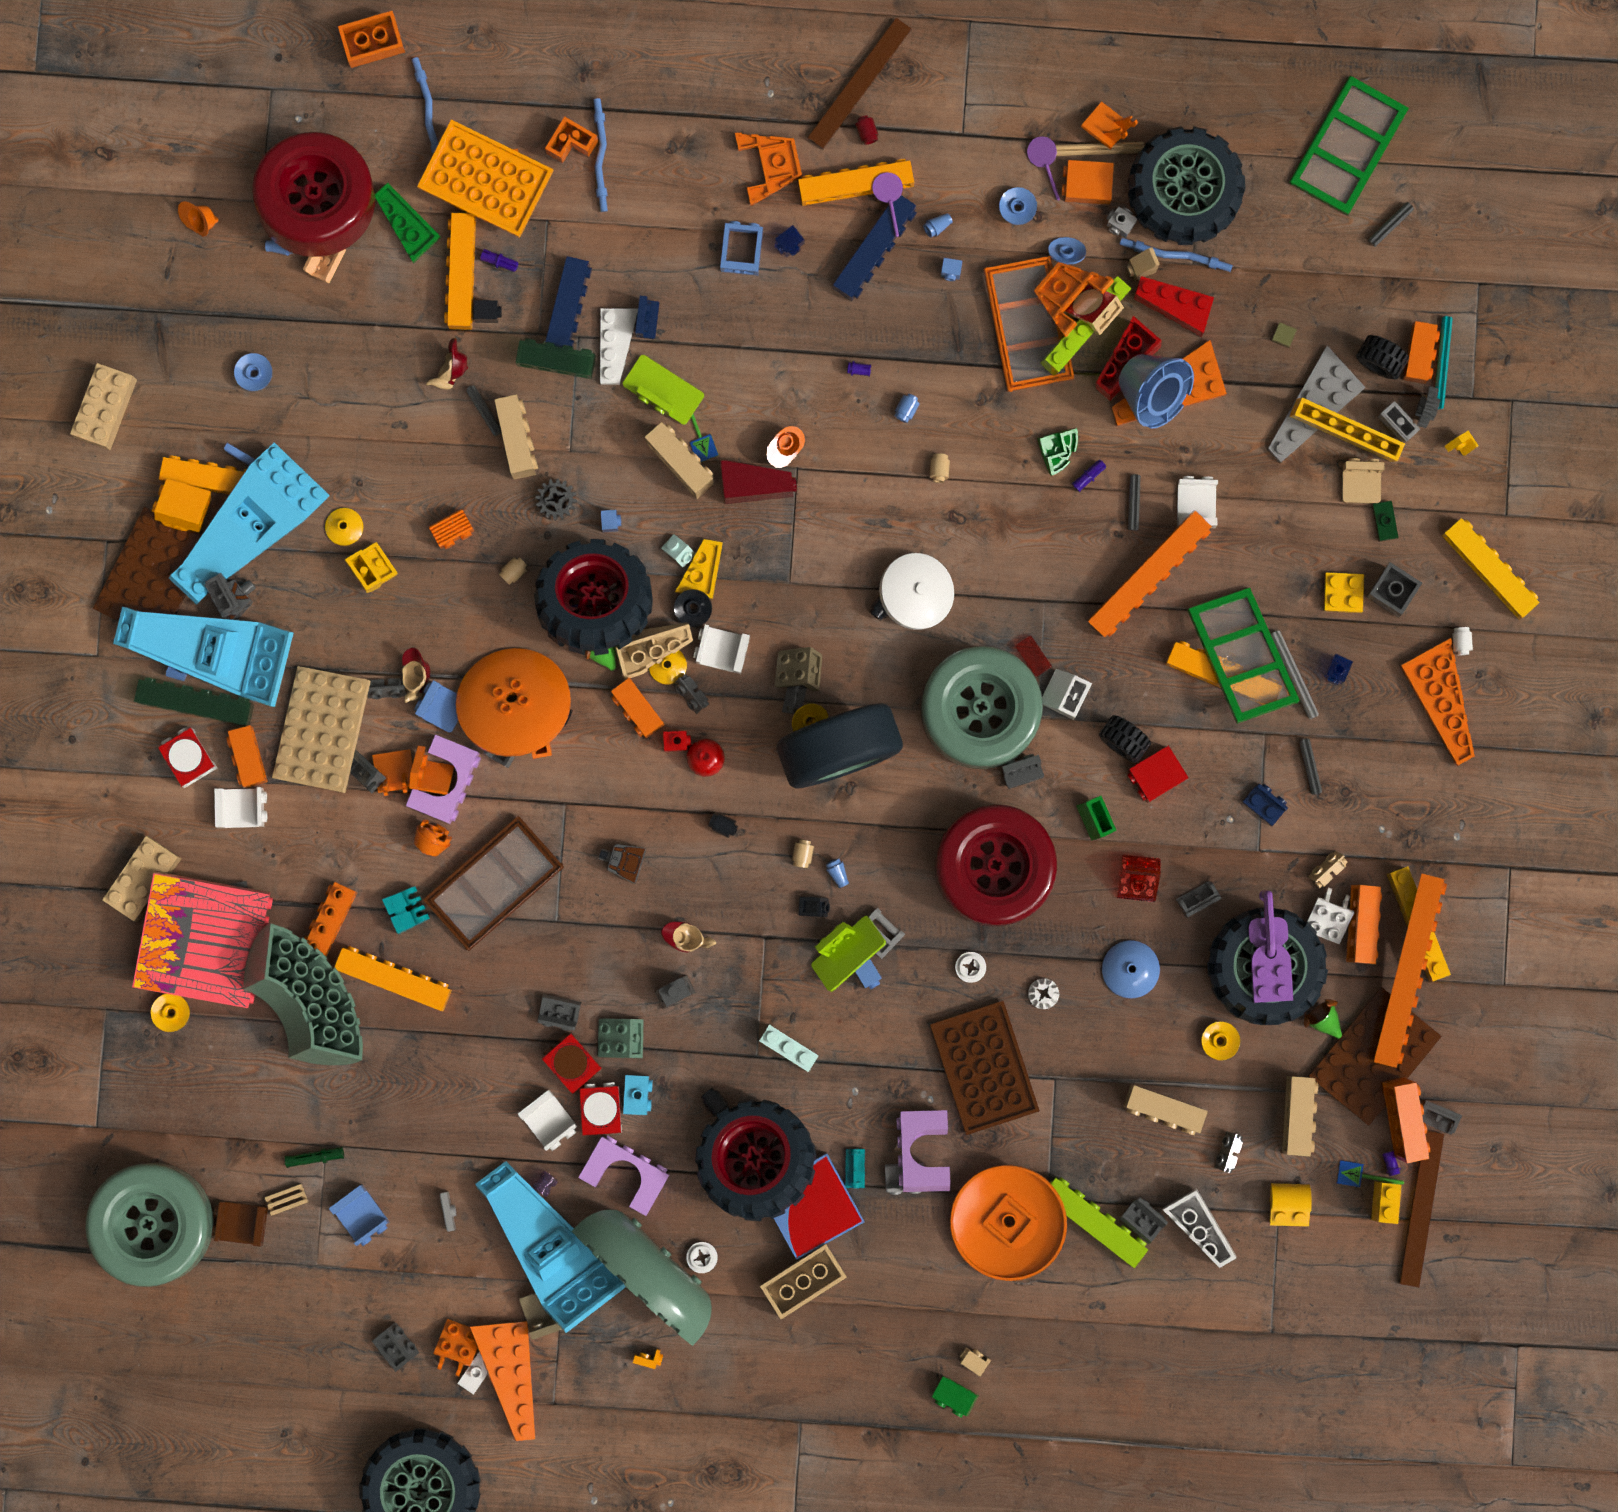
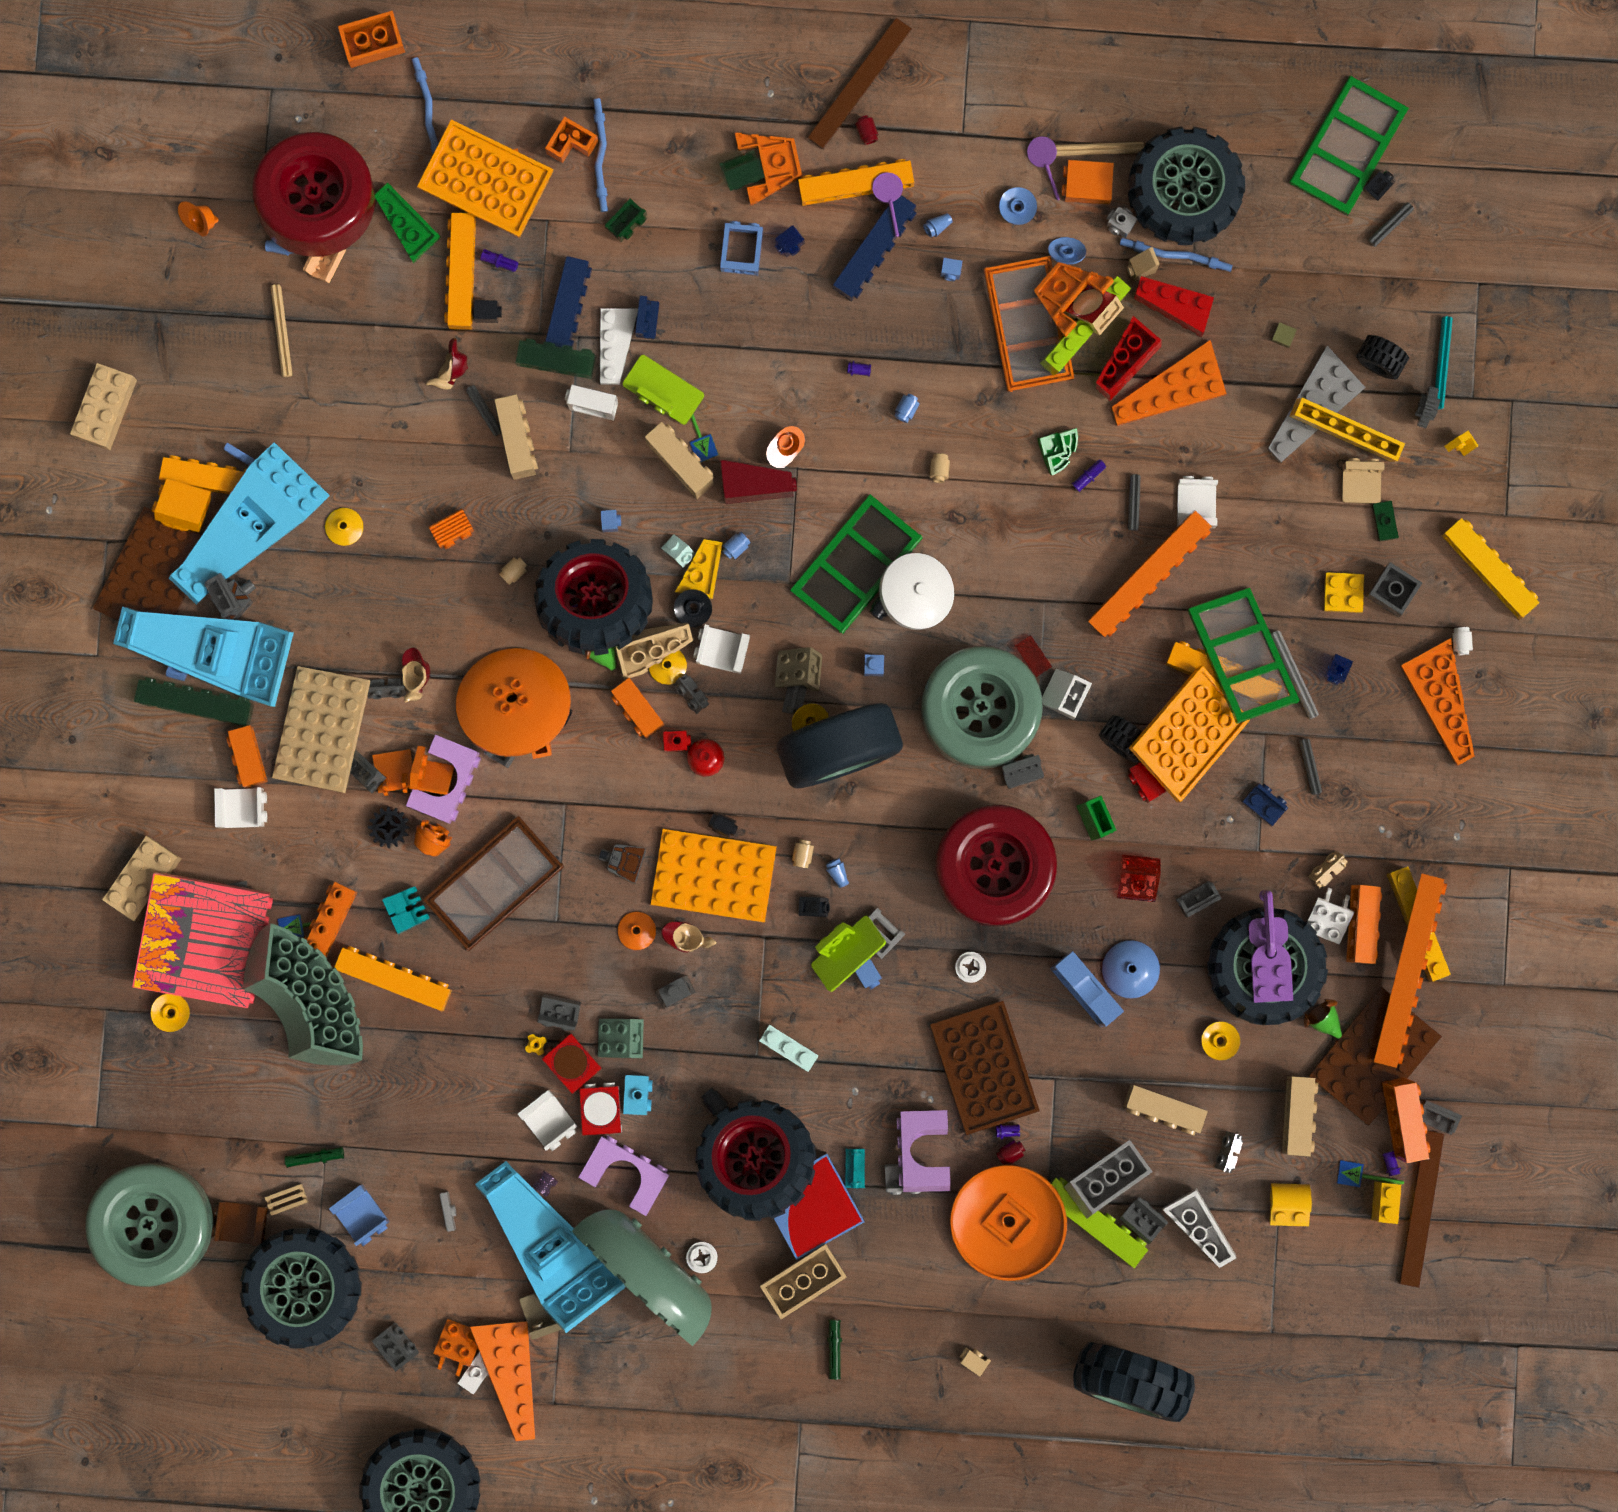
panel [158,727,217,788] -> none
medium blue dish [234,353,272,391] -> none
yellow brick [345,542,398,593] -> none
medium blue bracket [414,680,458,733] -> none
dark grey gear [536,479,577,521] -> none
light orange bracket [633,1348,663,1369] -> none
green brick [932,1376,979,1418] -> none
white gear [1028,978,1059,1009] -> none
orange plate [1081,101,1138,150] -> none
medium blue cone [1119,354,1194,429] -> none
light grey brick [1378,401,1420,443] -> none
orange brick [1403,321,1440,384] -> none
none -> black wheel [240,1227,362,1349]
none -> tan axle [270,284,292,377]
none -> piece [278,914,311,938]
none -> black gear [368,807,410,849]
none -> yellow plate [525,1034,547,1055]
none -> white window [565,385,618,421]
none -> dark green bracket [604,198,647,242]
none -> orange dish [618,912,656,950]
none -> light orange plate [651,829,777,923]
none -> clear green brick [719,150,765,191]
none -> medium blue brick [722,532,751,559]
none -> door [790,494,923,634]
none -> dark green pin [827,1319,842,1380]
none -> medium blue brick [864,654,884,677]
none -> dark purple pin [995,1124,1020,1139]
none -> dark red brick [996,1139,1026,1165]
none -> medium blue tile [1050,951,1124,1027]
none -> light grey brick [1064,1140,1153,1219]
none -> black wheel [1073,1342,1195,1422]
none -> light orange plate [1129,666,1250,802]
none -> black bracket [1364,170,1395,201]

